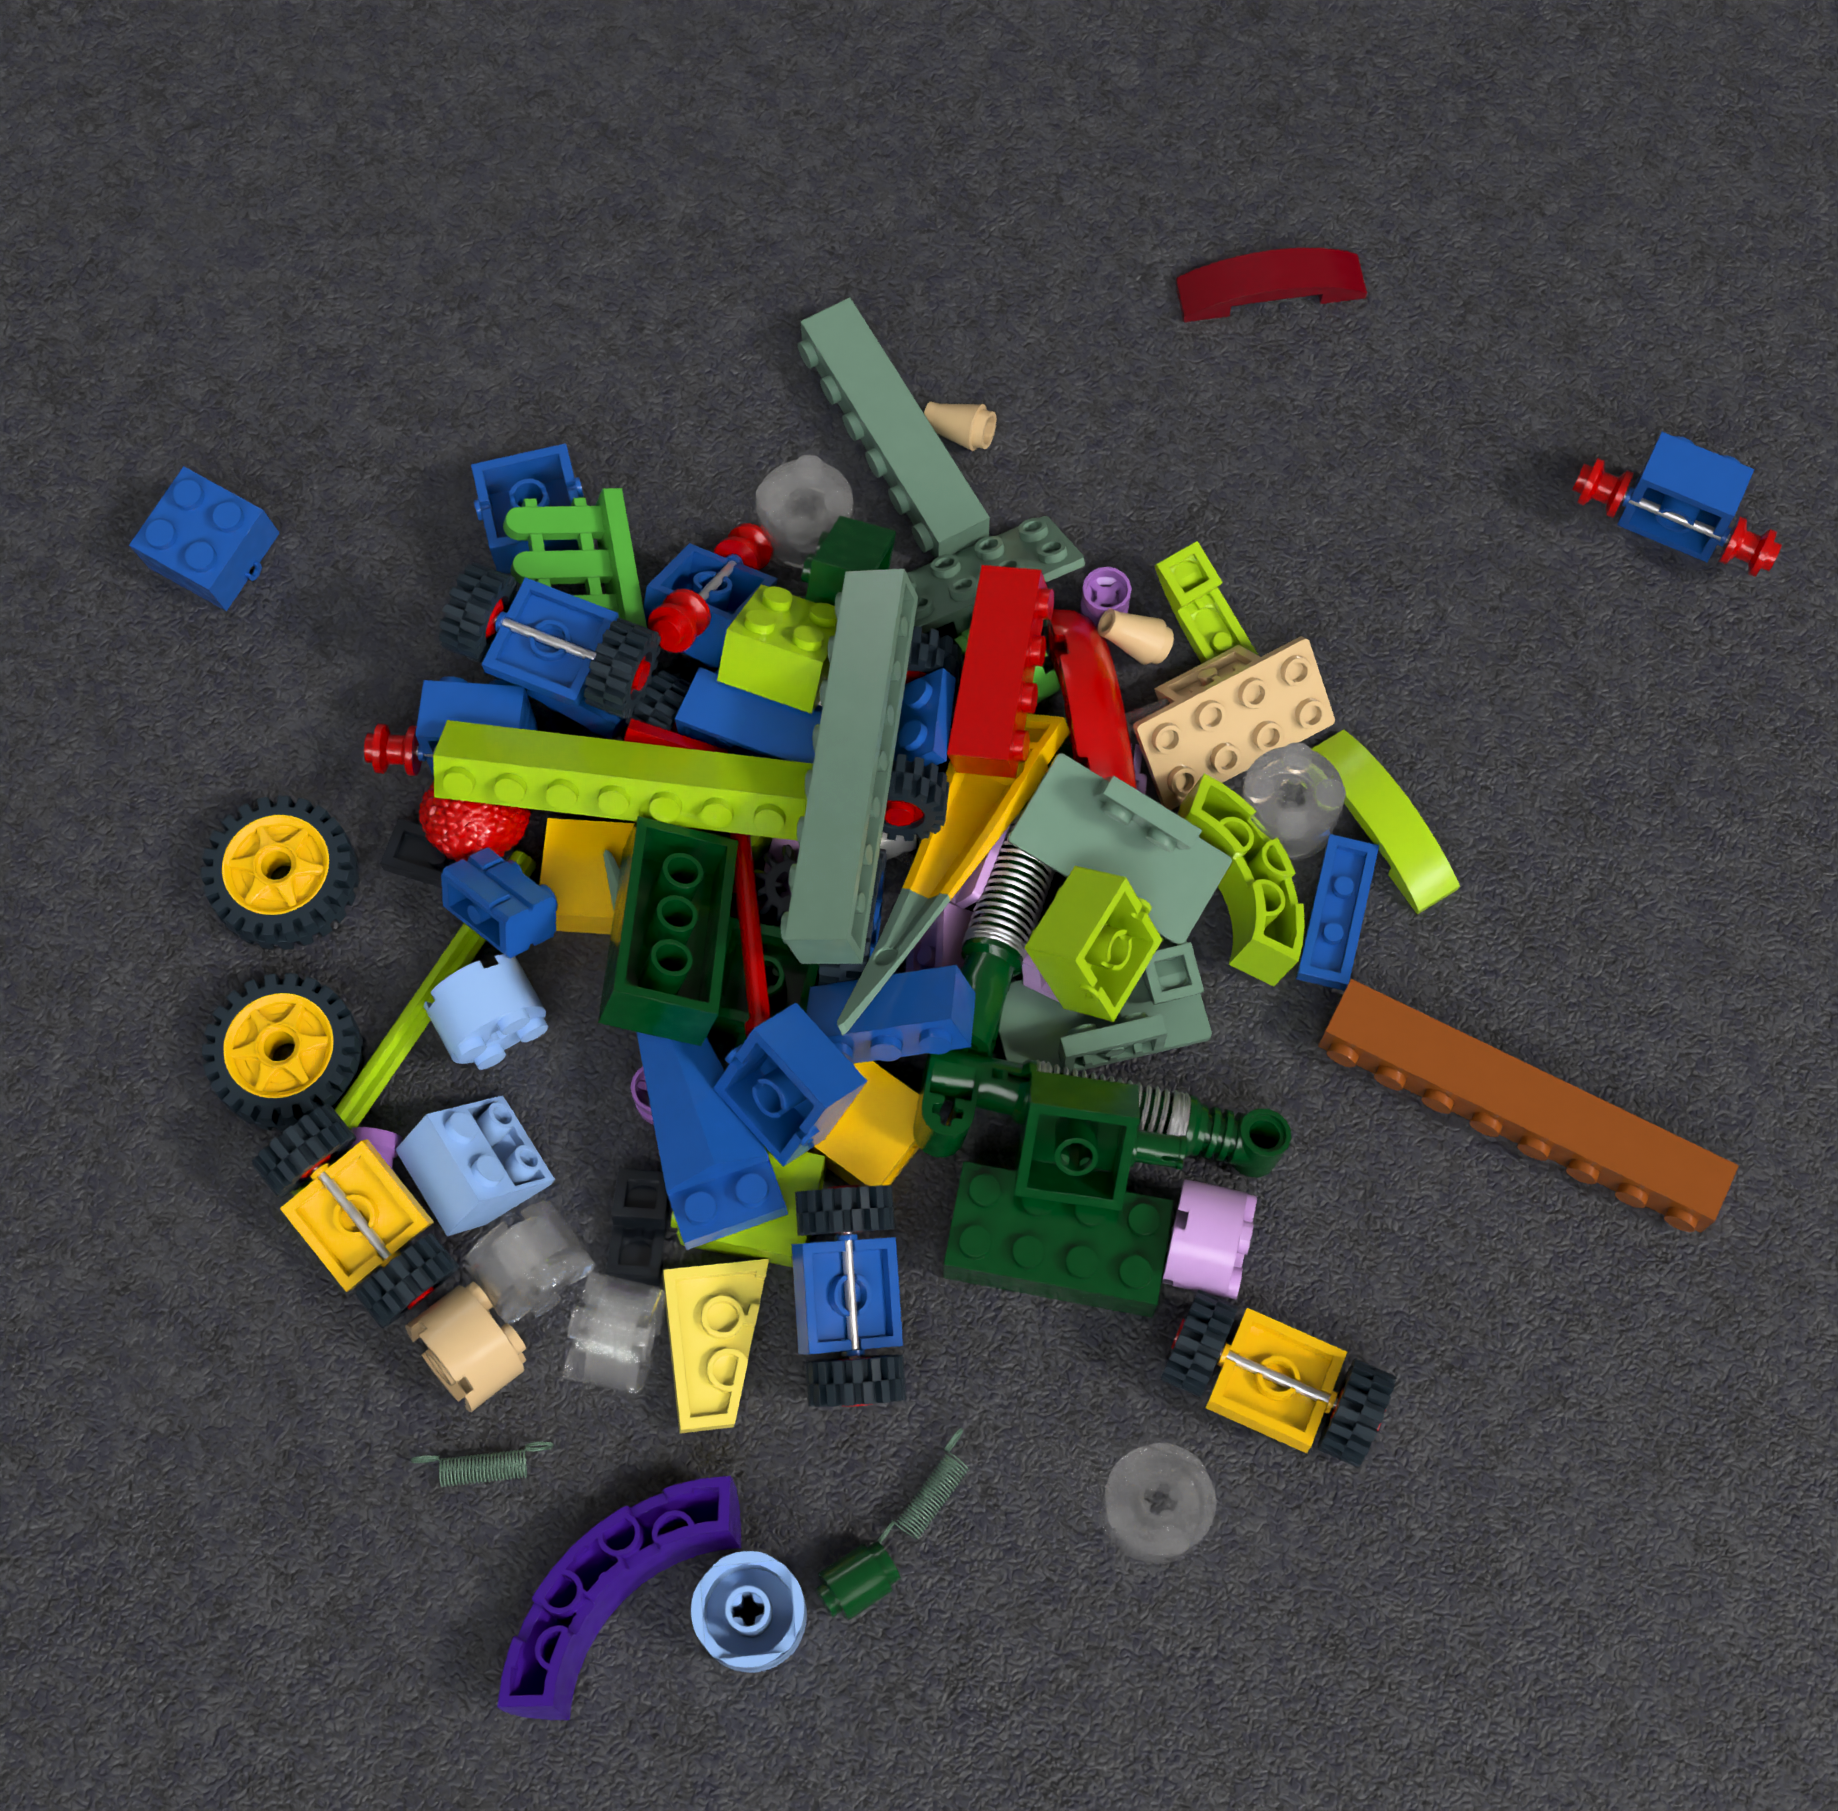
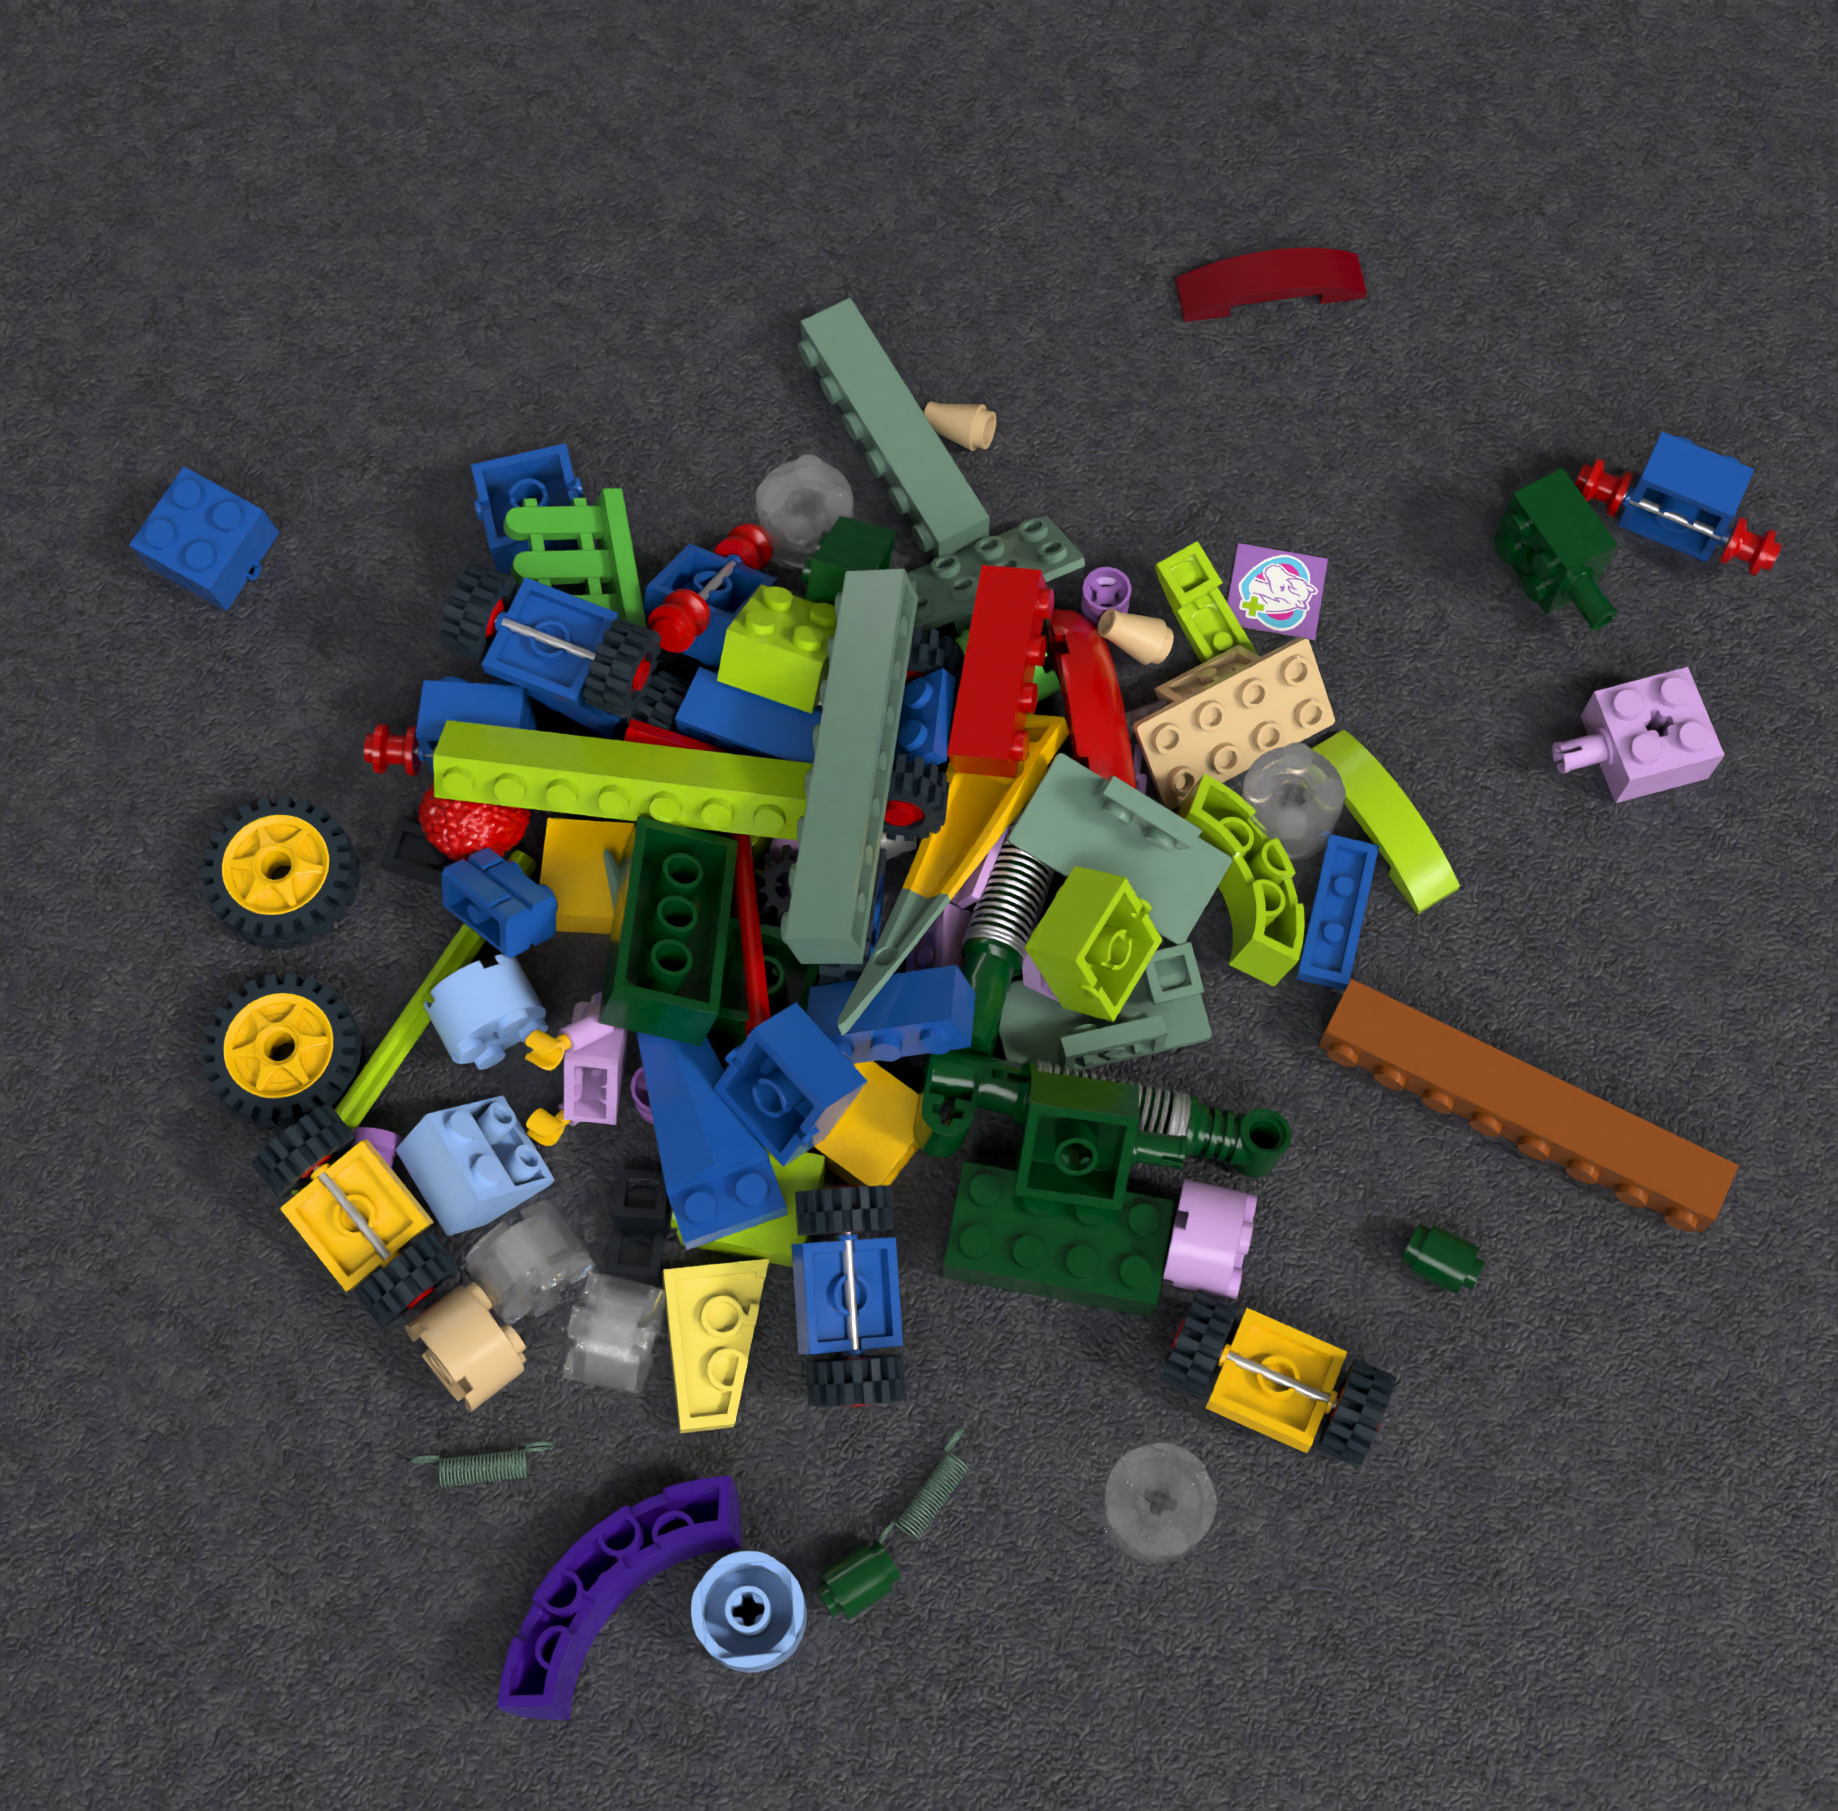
none -> lavender torso [525,992,628,1146]
none -> sticker [1227,543,1328,640]
none -> dark green brick [1401,1223,1485,1295]
none -> dark green brick [1493,468,1619,631]
none -> lavender brick [1552,667,1725,803]

